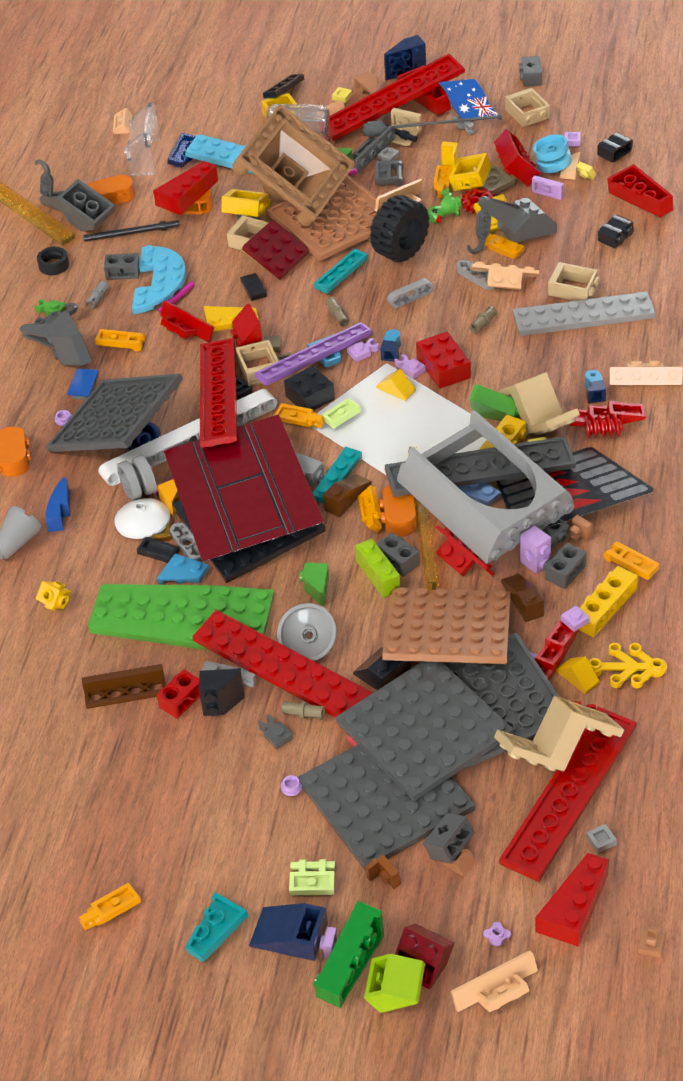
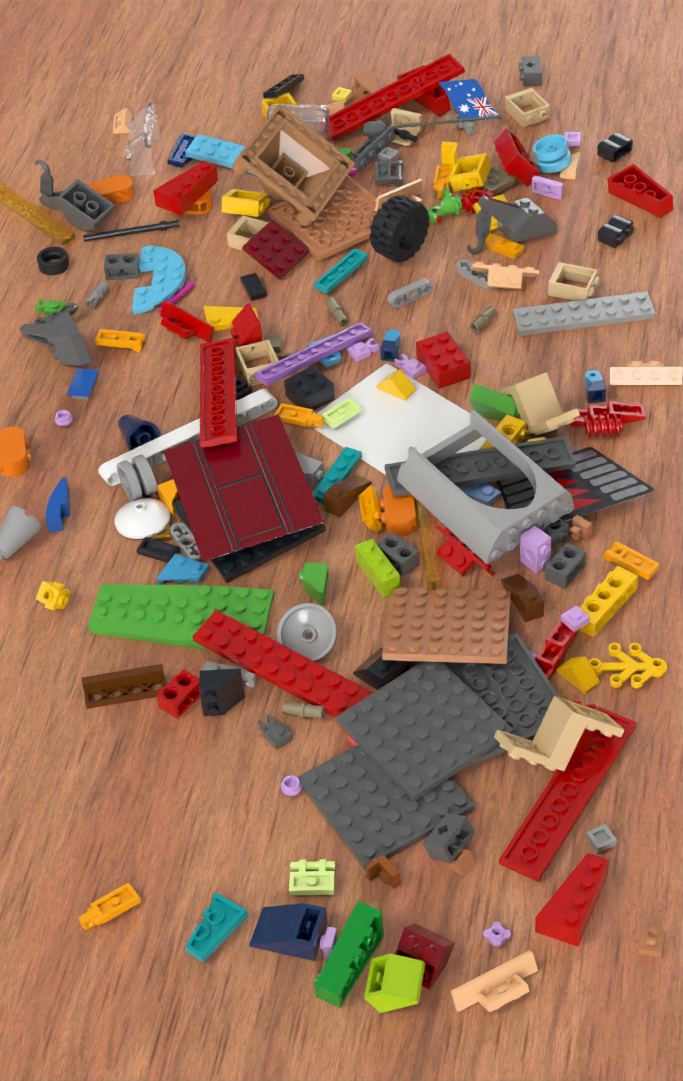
dark grey plate [46,373,183,452] -> none
dark blue slope [384,35,426,81] -> none
light yellow plate [576,161,596,180] -> none

